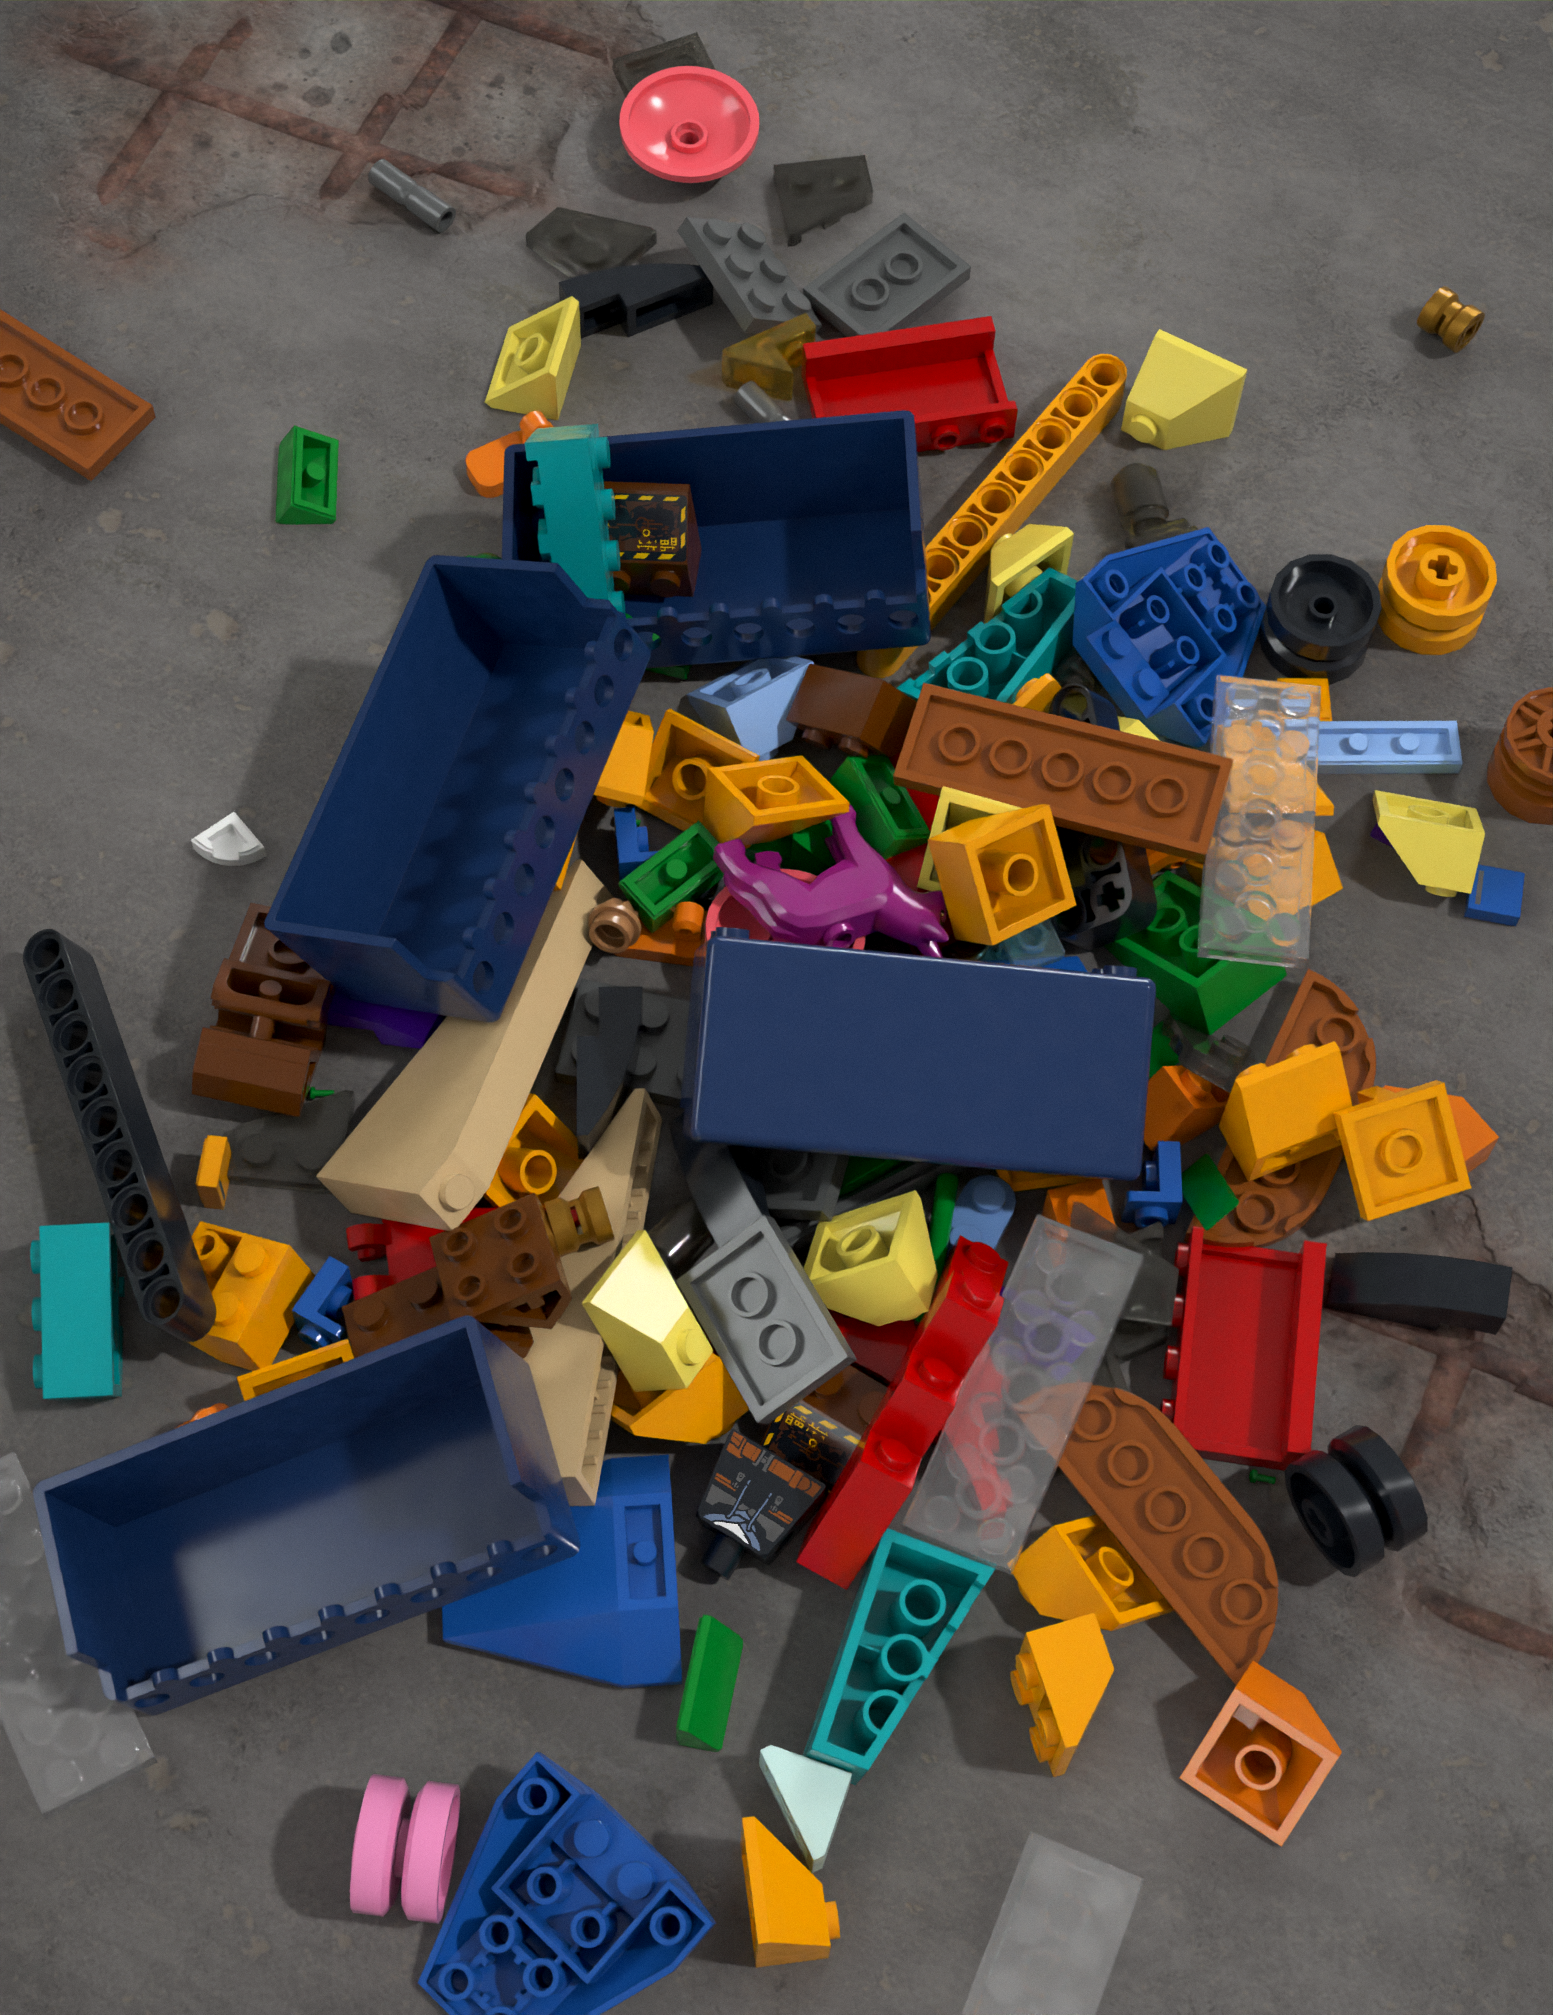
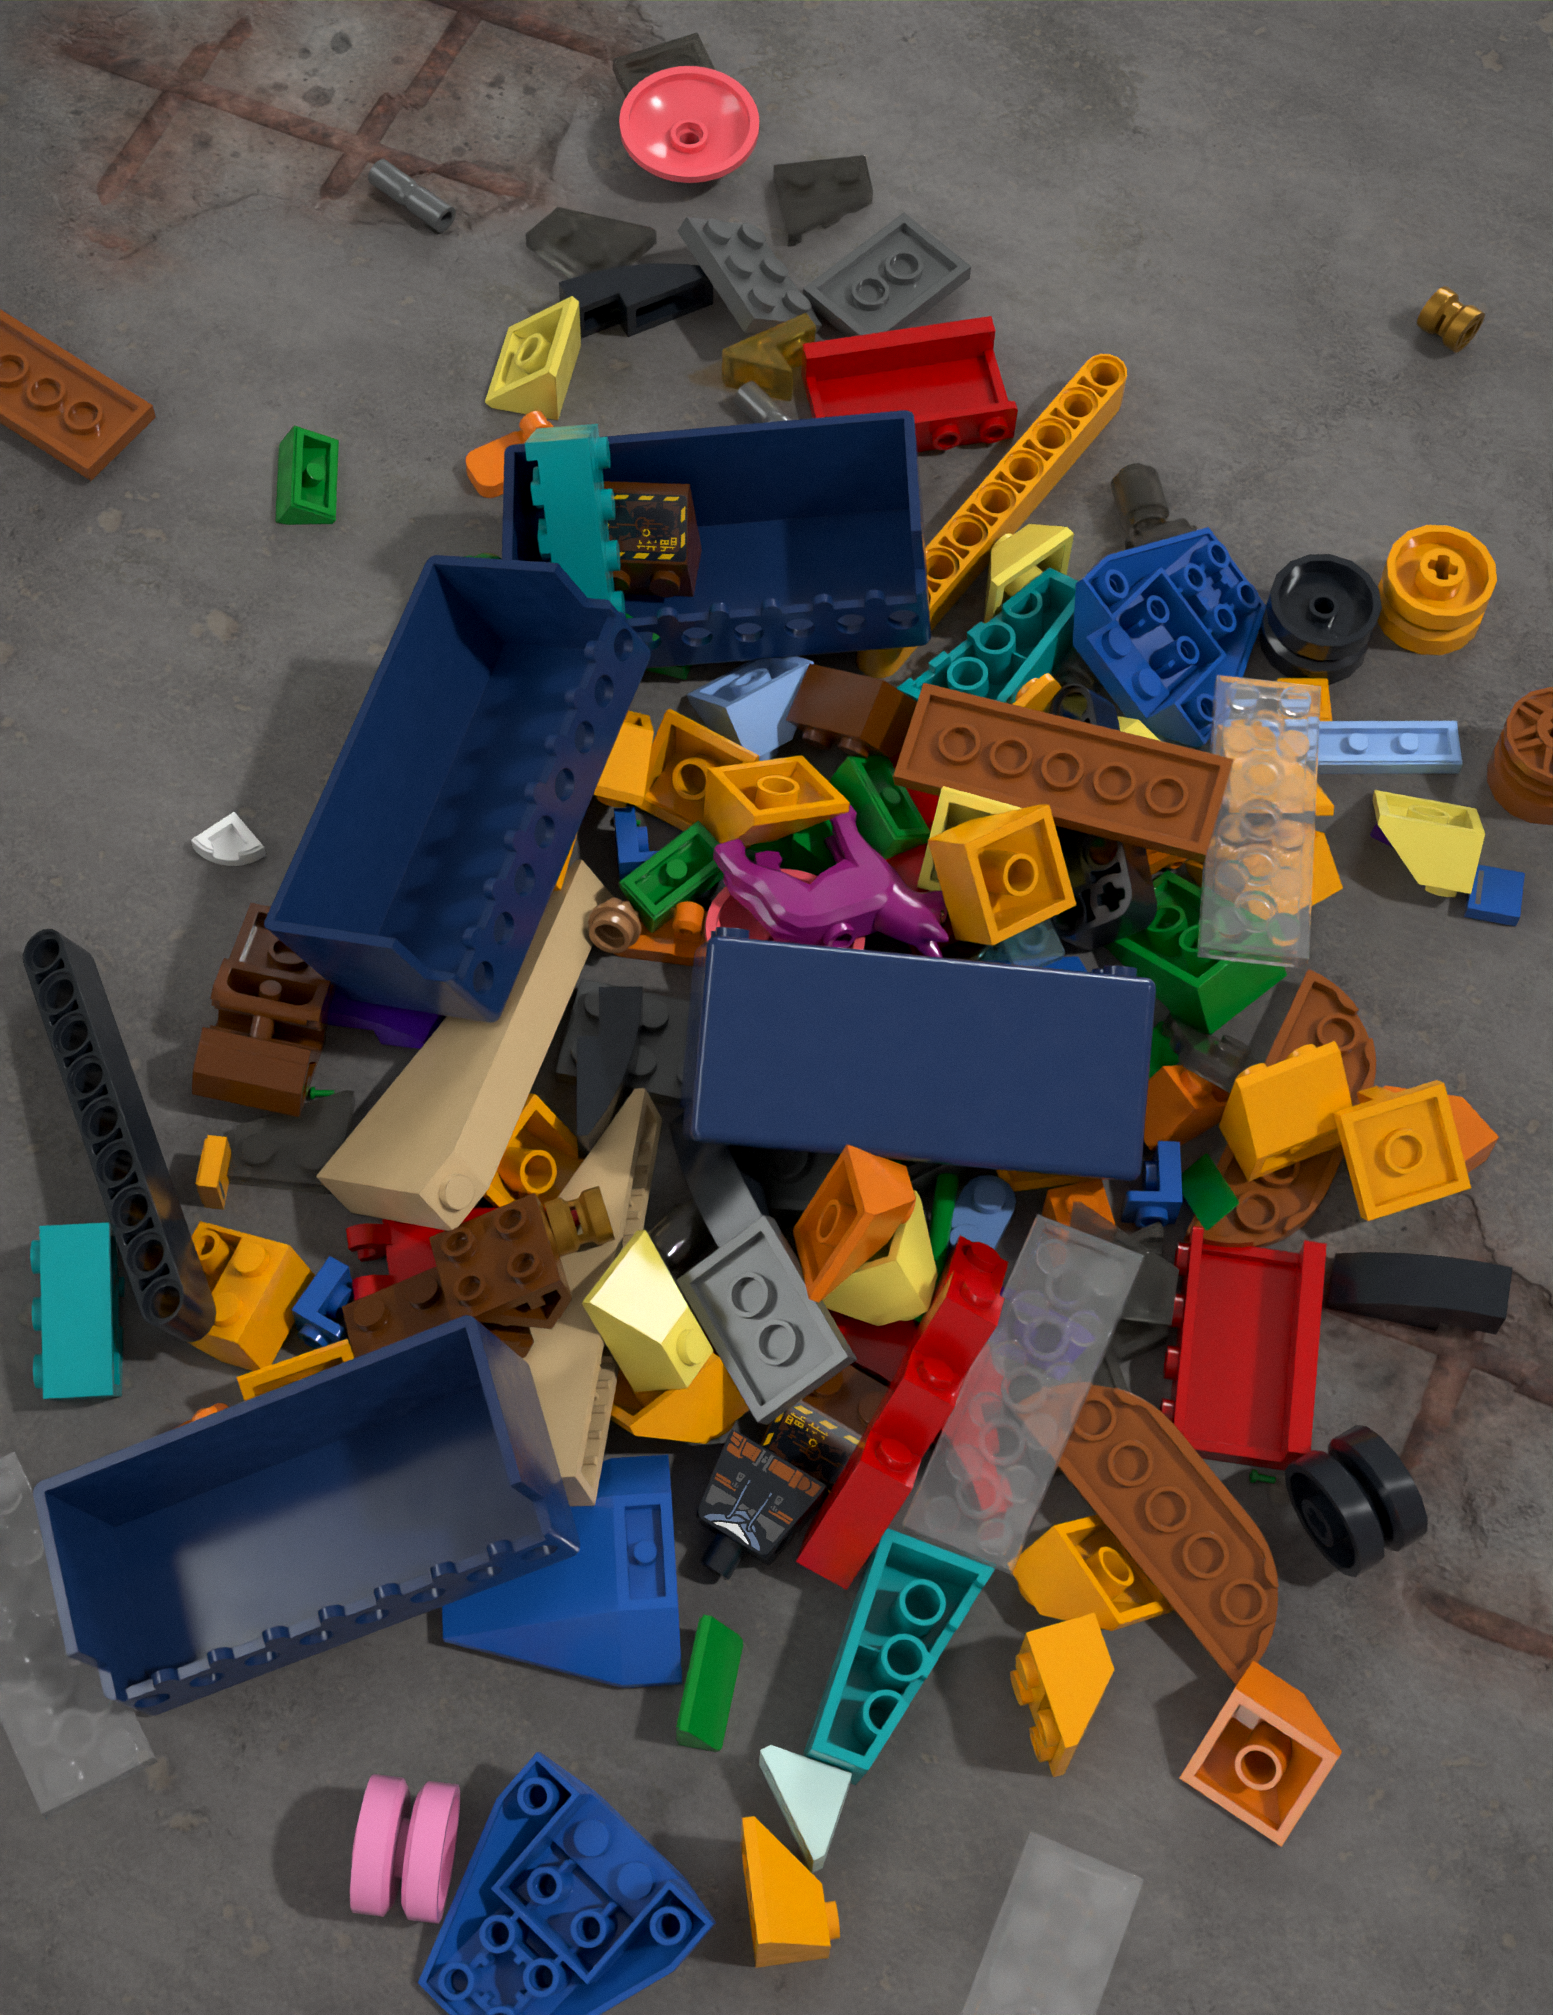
light yellow slope [1121,329,1247,450] -> none
none -> orange slope [792,1144,916,1303]

